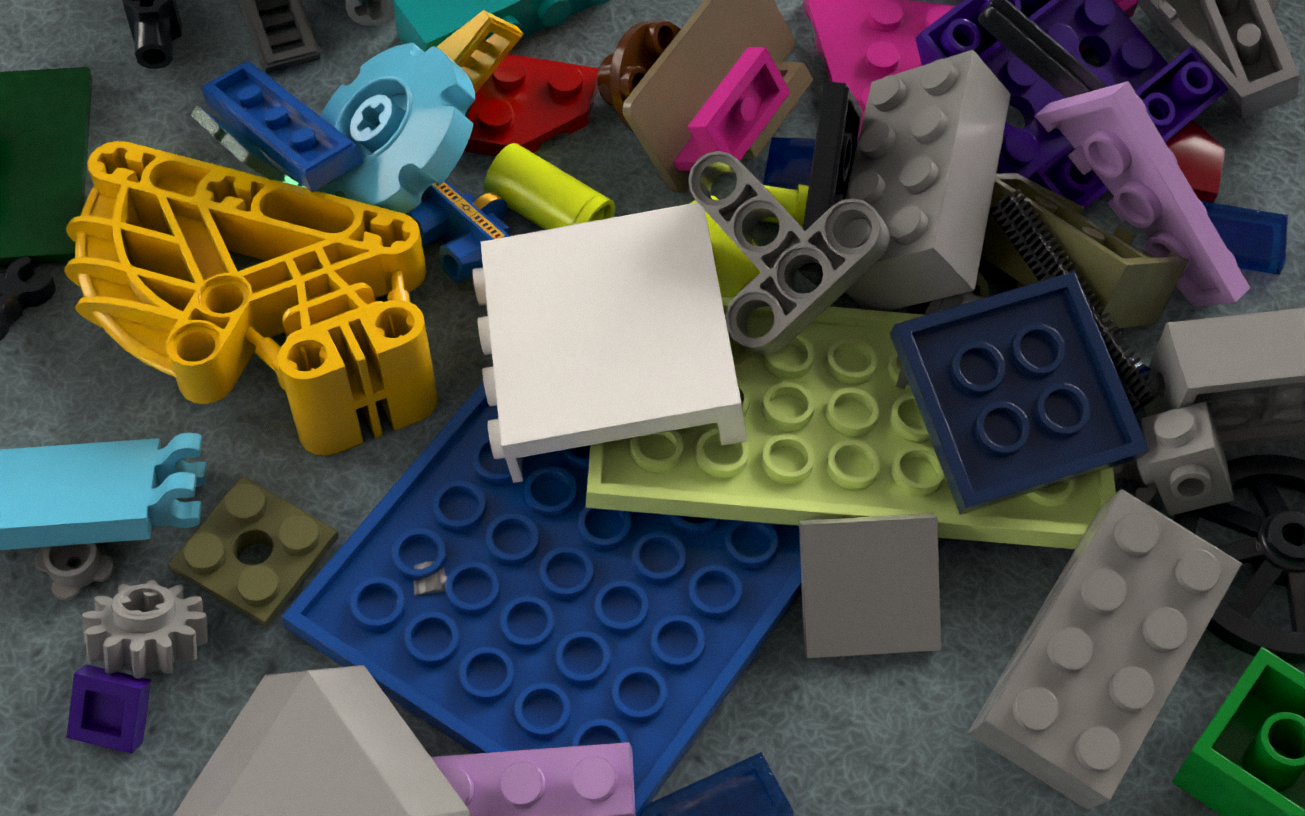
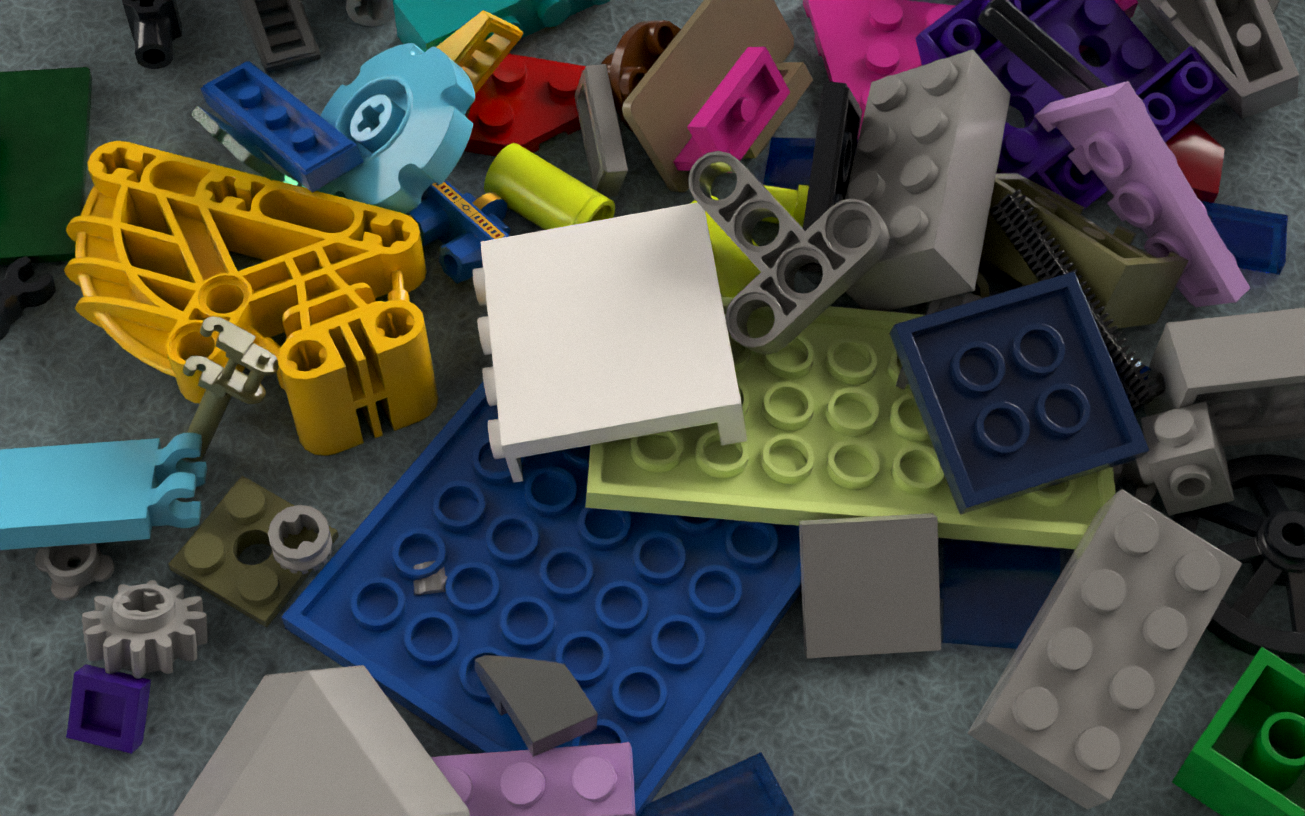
none -> olive piece [183,316,279,462]
none -> light grey bush [268,505,333,574]
none -> dark grey slope [475,655,598,757]
none -> light grey tile [574,64,628,197]
none -> clear blue piece [939,540,1060,649]

